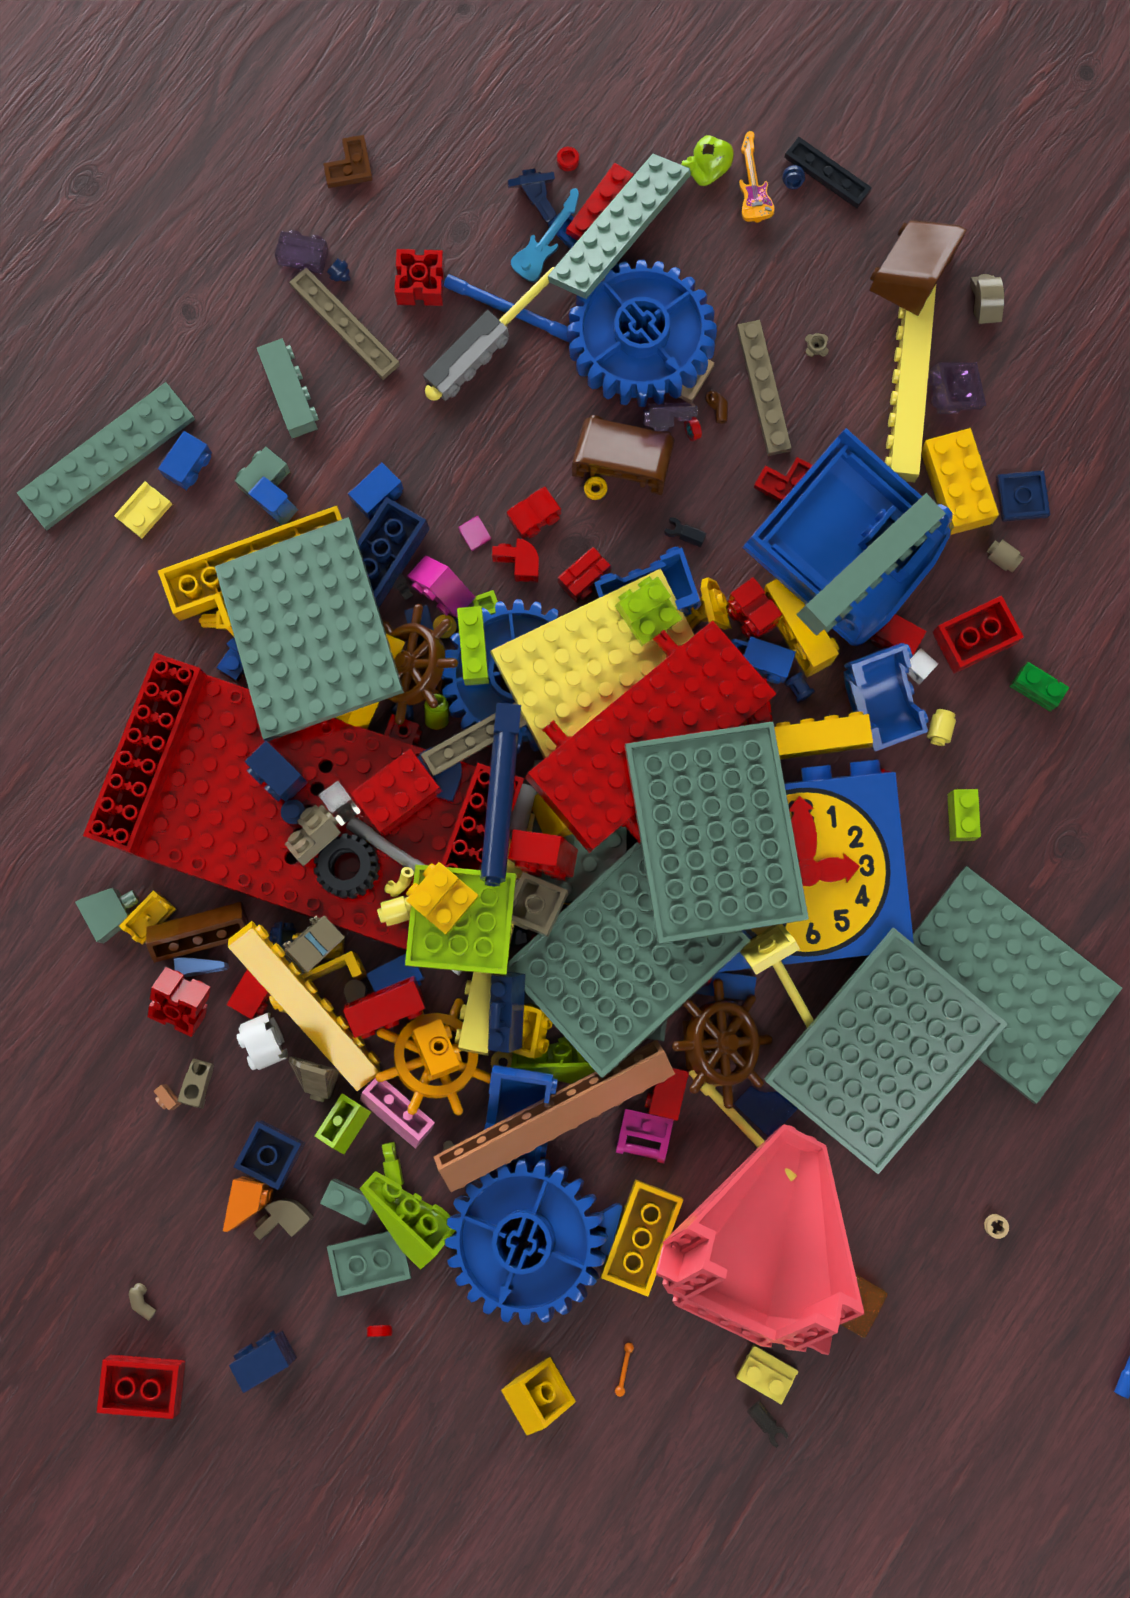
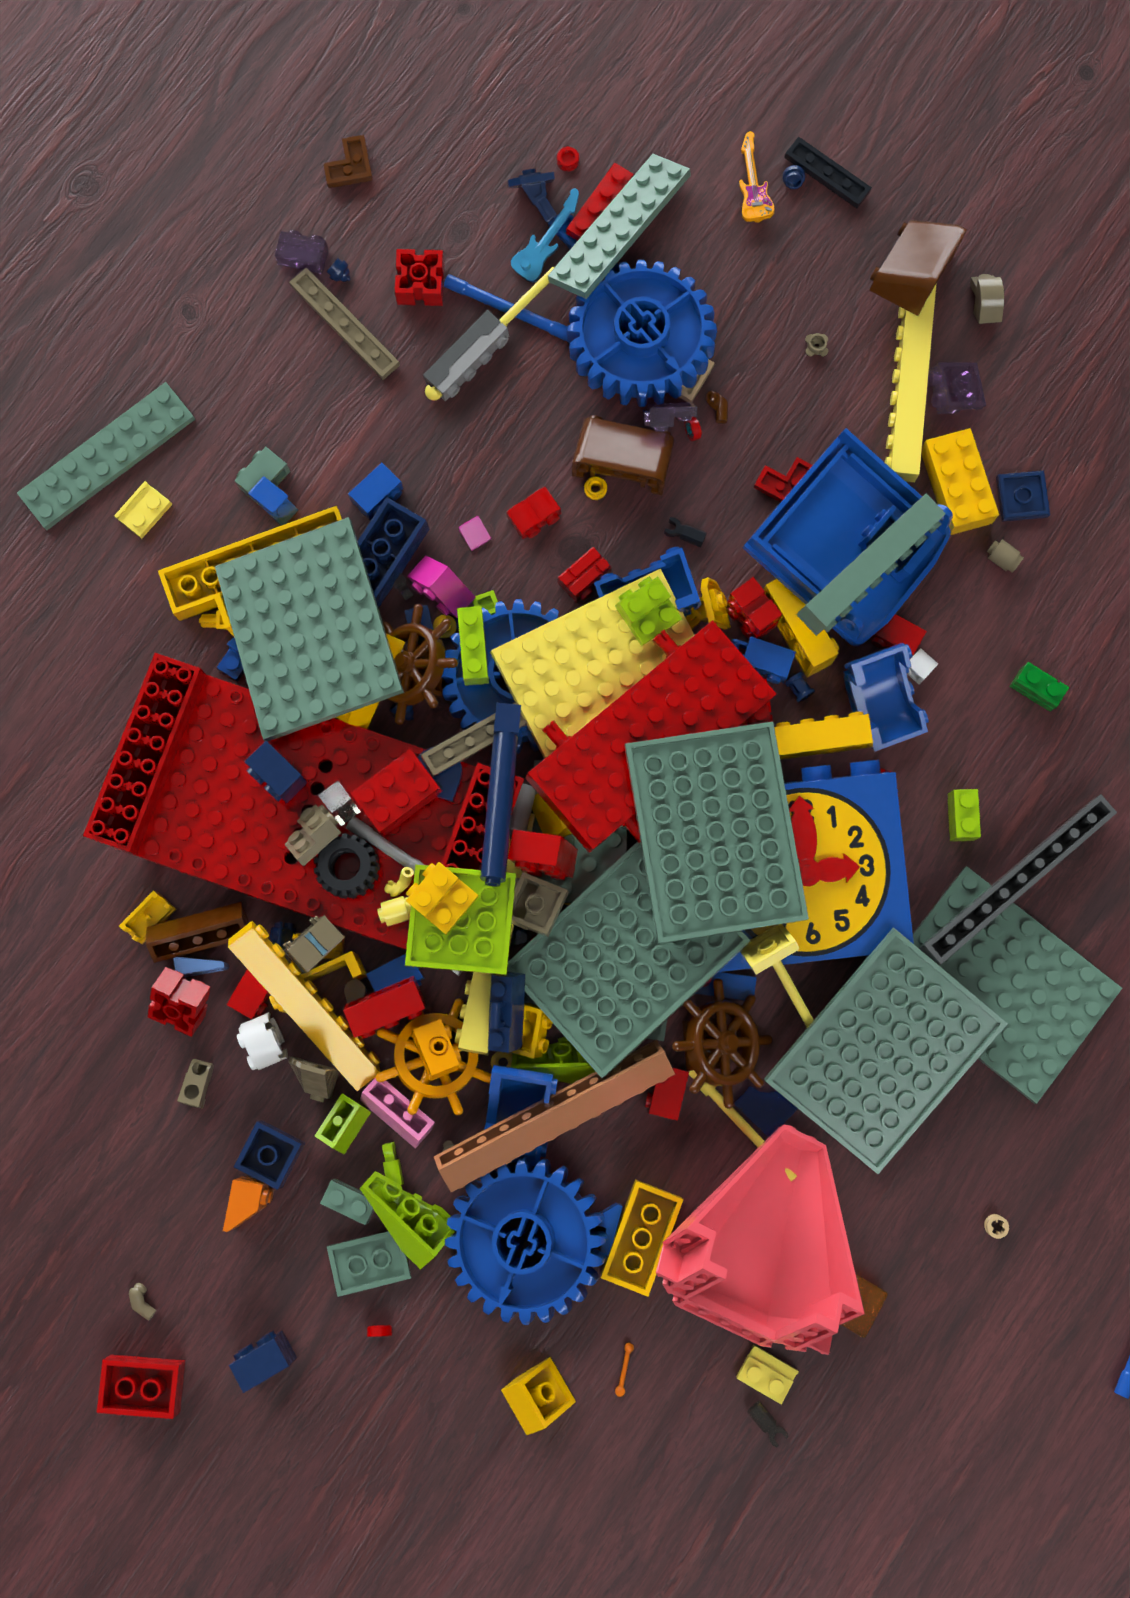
sand green torso [75,888,140,943] -> none
nougat plate [154,1084,182,1110] -> none
blue brick [158,431,212,491] -> none
dark tan brick [253,1198,314,1240] -> none
sand green brick [257,338,319,439] -> none
dark blue plate [281,800,306,824] -> none
red brick [384,714,423,745] -> none
lime brick [424,694,449,730] -> none
red brick [492,538,539,583] -> none
dark pink plate [616,1109,674,1164] -> none
lime piece [681,135,734,186] -> none
dark tan plate [737,320,791,456] -> none
light yellow brick [927,709,956,746] -> none
red brick [932,595,1024,674] -> none
none -> dark grey brick [919,794,1117,965]

